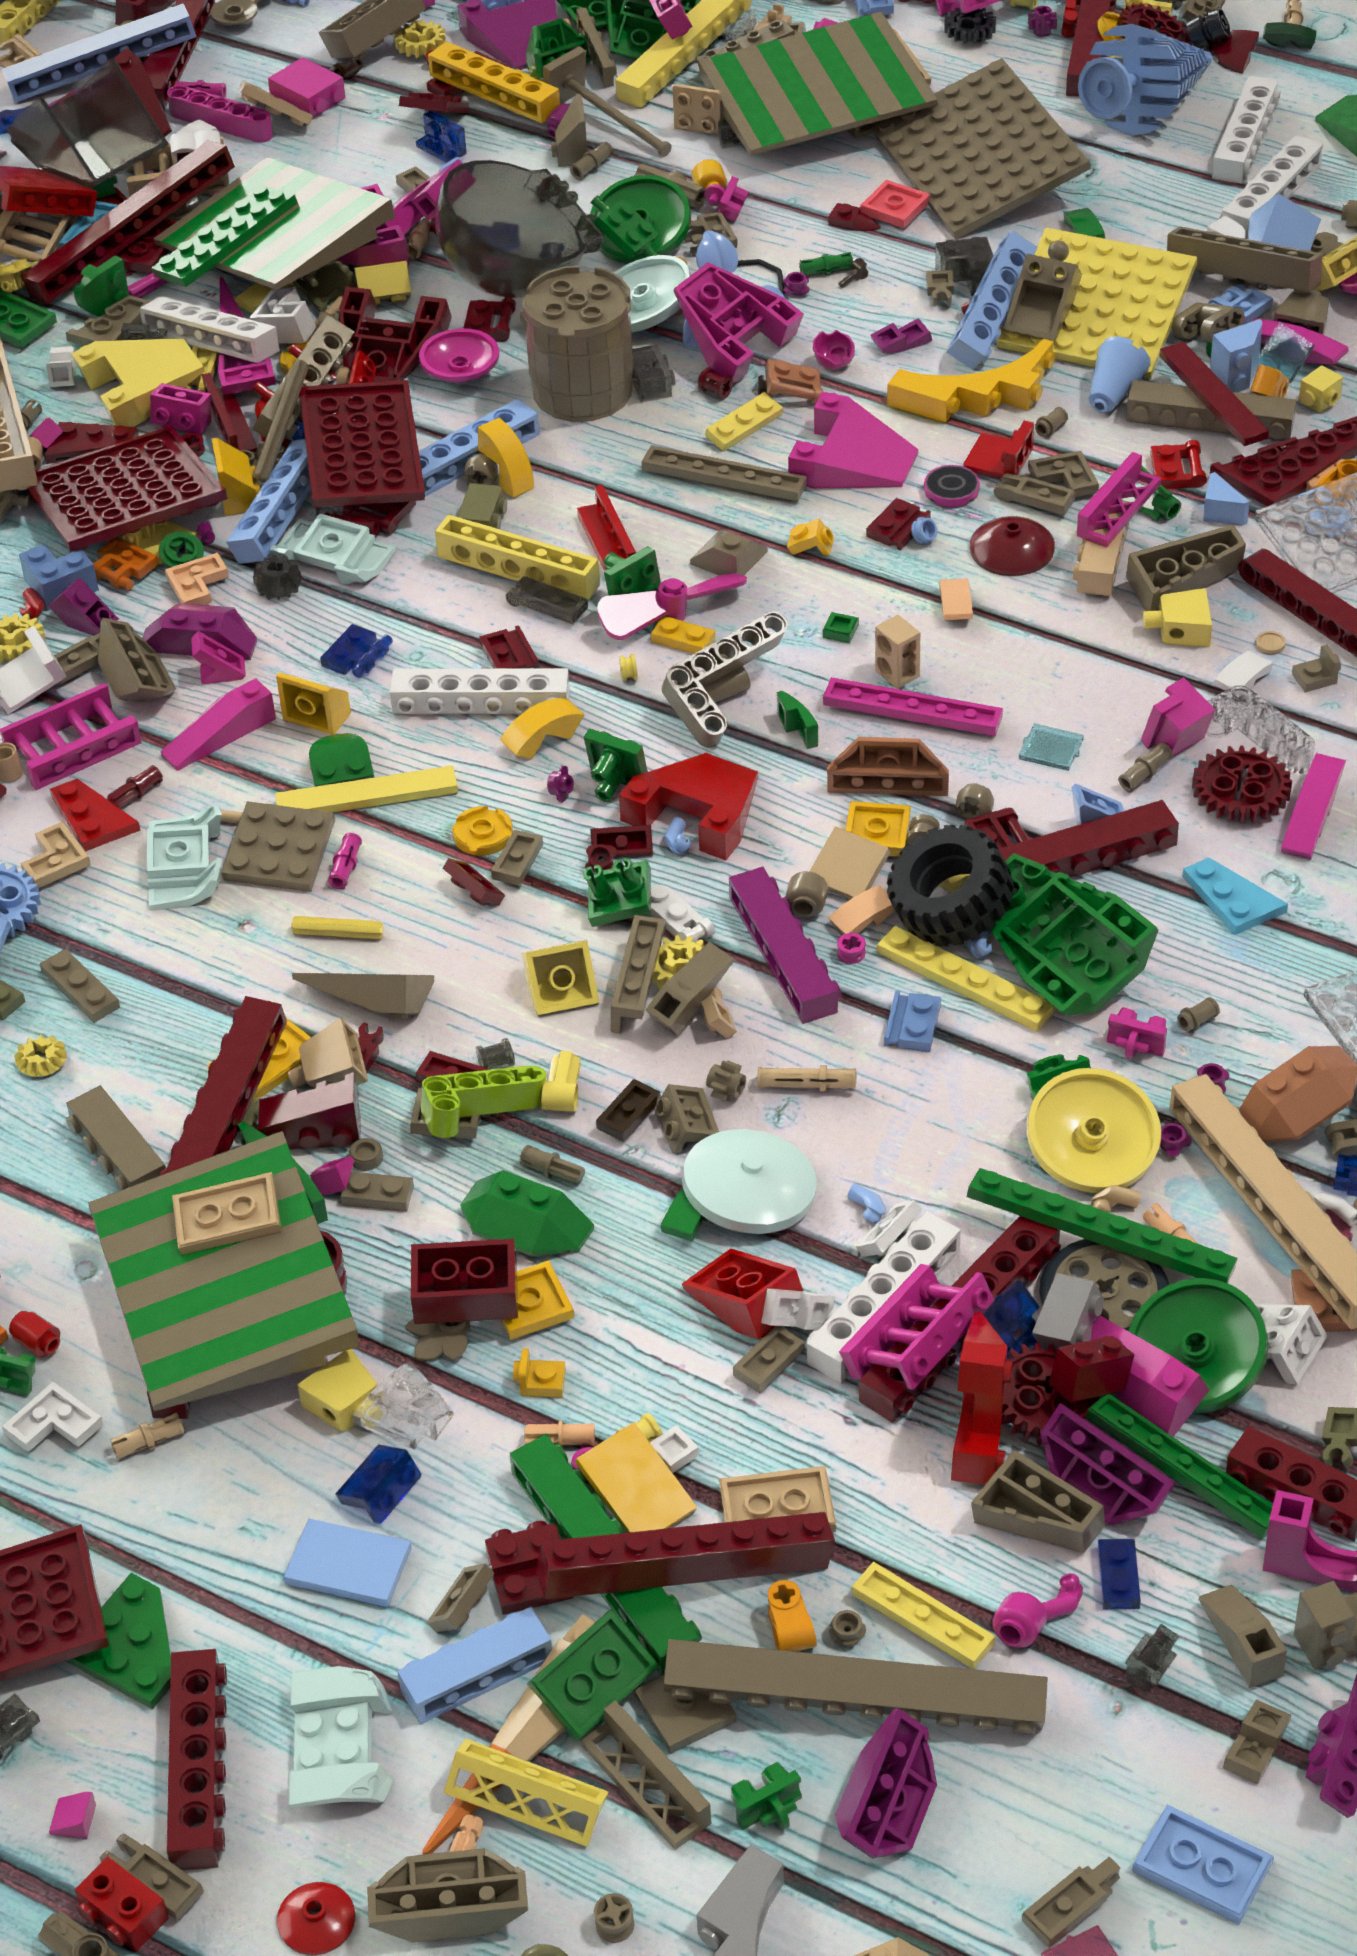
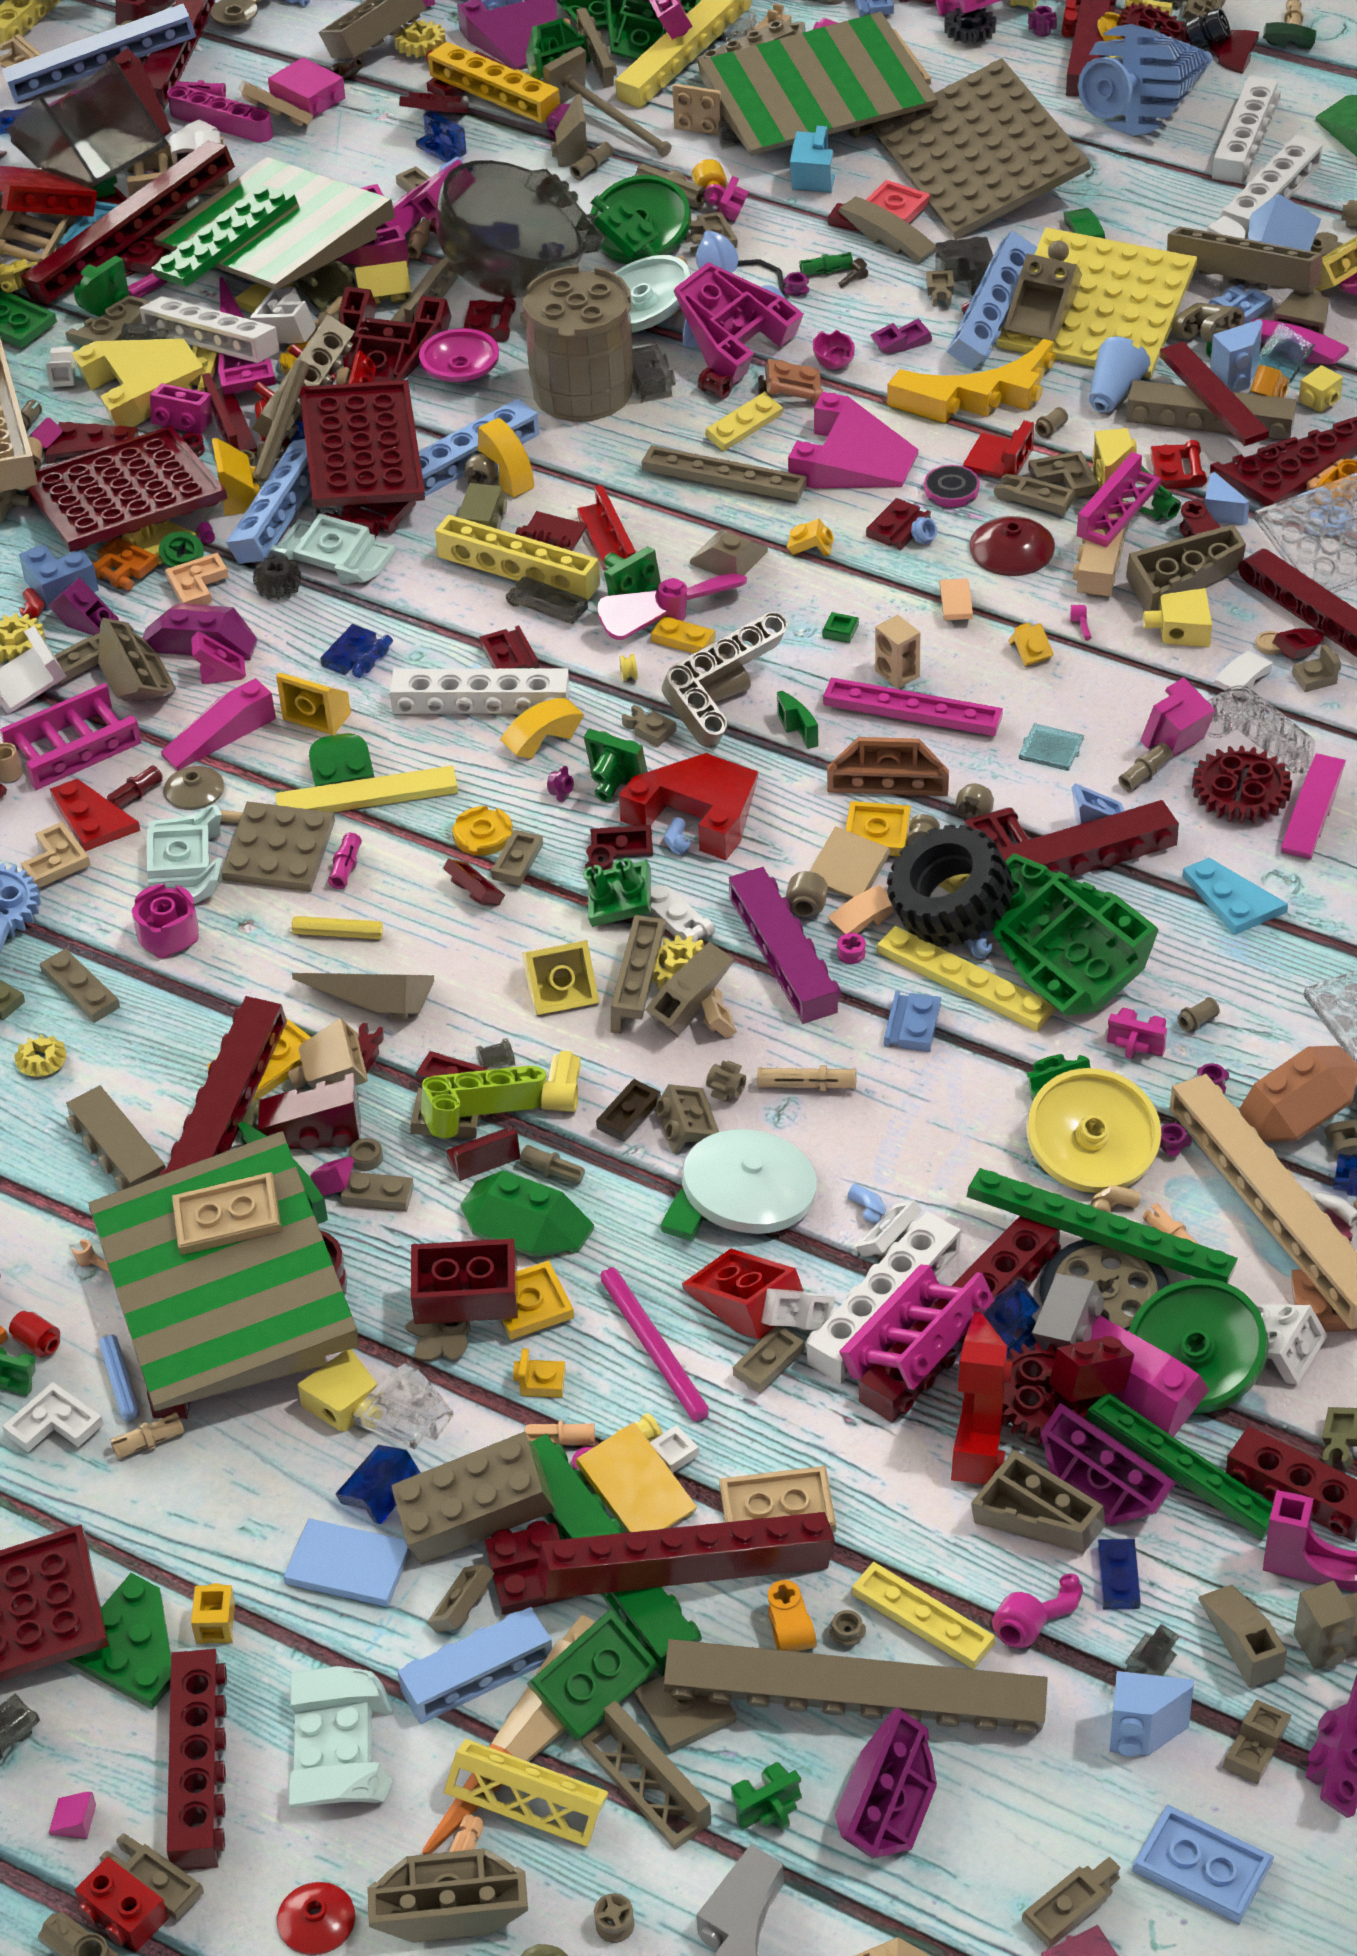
none -> light nougat hand [72,1239,110,1273]
none -> light blue axle [99,1334,140,1422]
none -> dark pink brick [132,884,199,958]
none -> dark tan dish [164,766,224,810]
none -> yellow brick [191,1583,235,1644]
none -> dark tan fence [391,250,459,323]
none -> dark tan brick [391,1431,556,1564]
none -> dark red panel [446,1128,520,1181]
none -> dark red hinge [515,511,587,551]
none -> dark pink axle [600,1267,709,1422]
none -> dark tan plate [622,705,676,747]
none -> medium azure plate [790,126,835,193]
none -> dark tan slope [838,196,937,264]
none -> yellow bracket [1008,623,1054,666]
none -> dark pink hand [1070,605,1092,640]
none -> light yellow slope [1092,428,1137,489]
none -> light blue slope [1110,1671,1194,1757]
none -> dark red piece [1179,500,1221,538]
none -> dark red plate [1272,628,1324,659]

